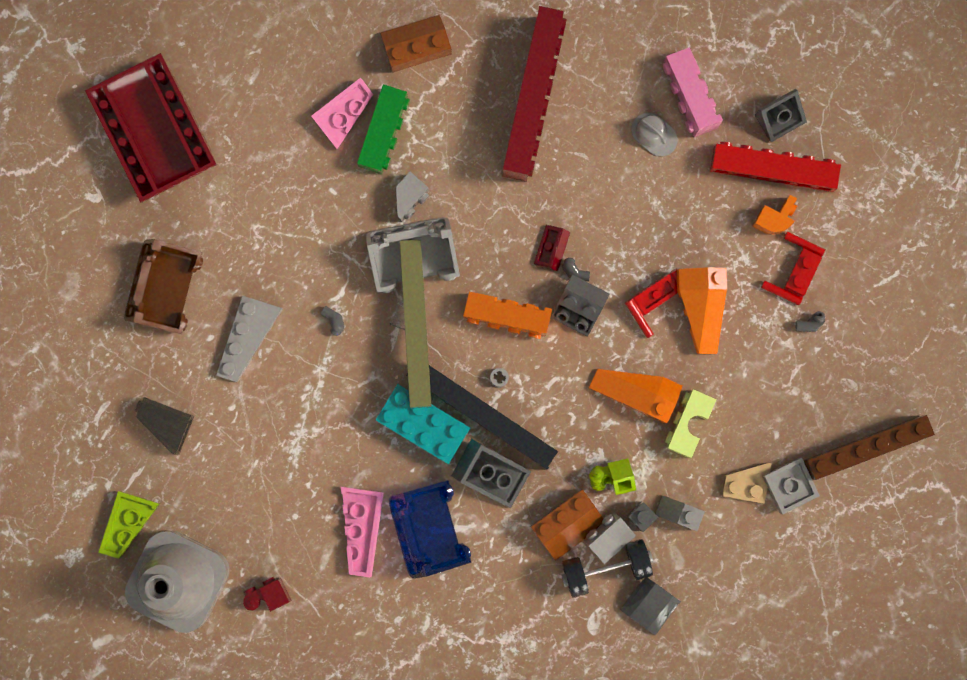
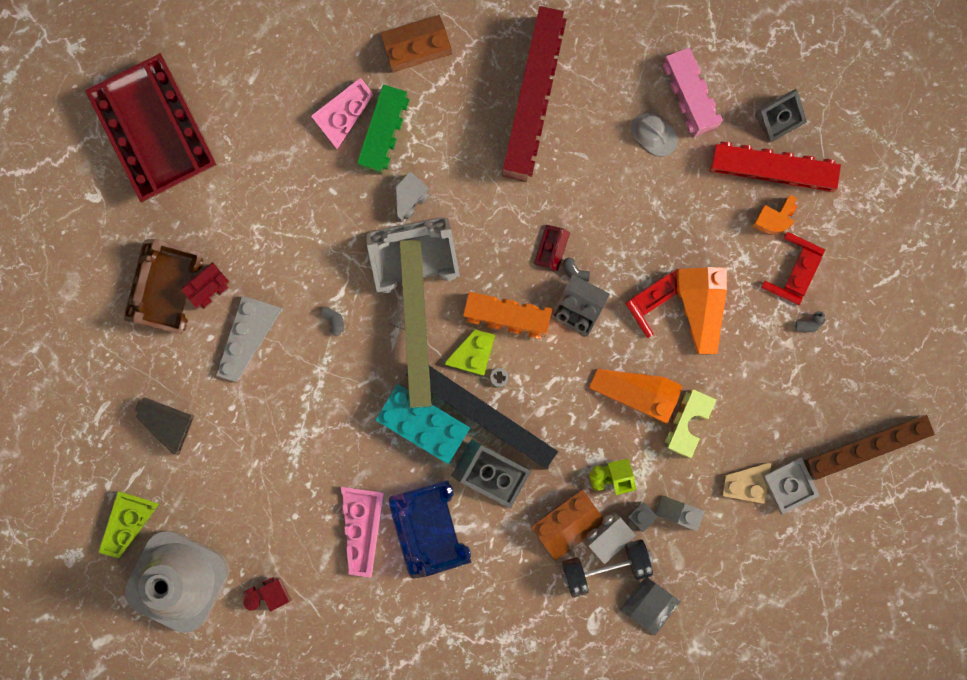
none -> dark red brick [180,262,230,309]
none -> lime wing [445,329,495,376]

